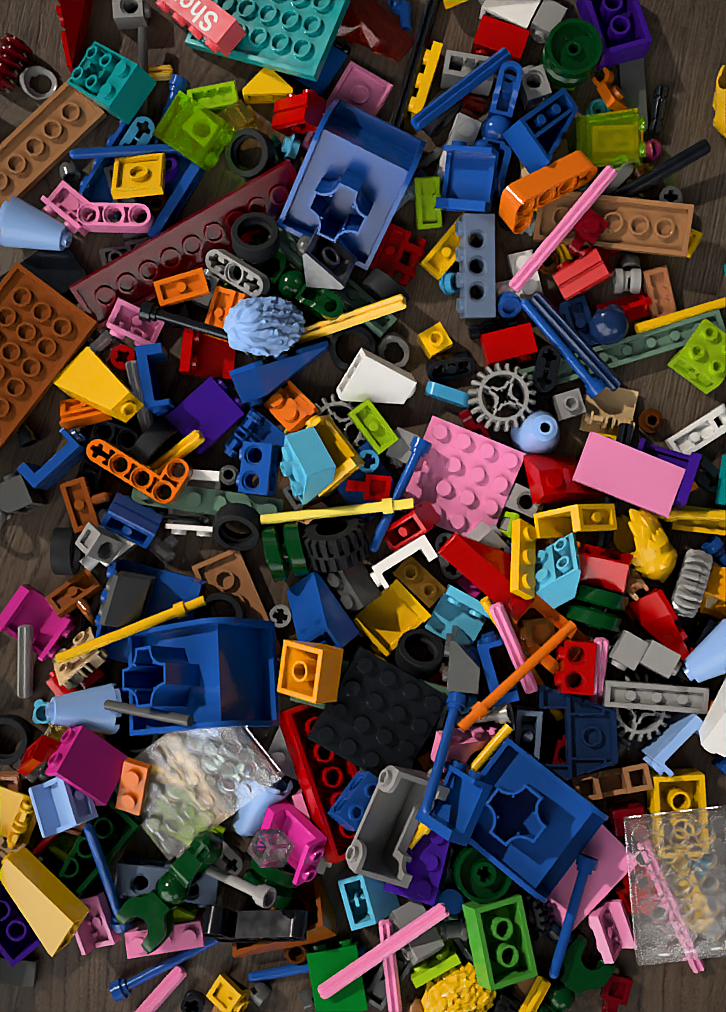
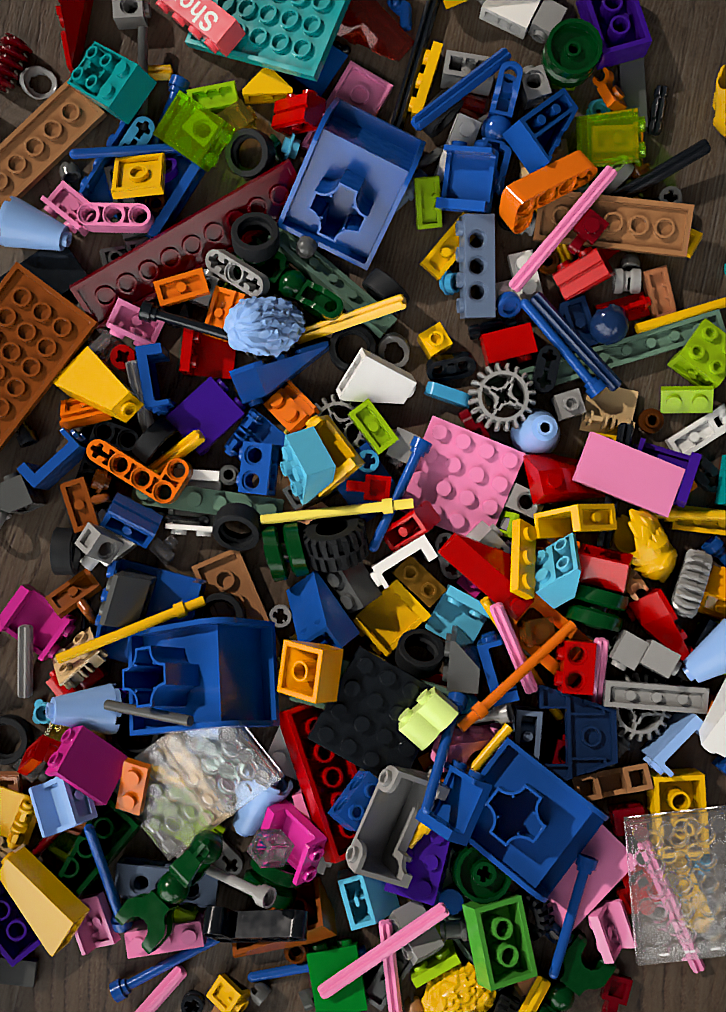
flat silver slope [302,227,358,290] -> none
red plate [369,223,427,287] -> none
red brick [471,15,530,64] -> none
dark pink hinge [642,139,662,162] -> none
none -> reddish brown plate [90,469,112,494]
none -> yellowish green brick [398,686,459,751]
none -> lime plate [660,386,714,413]

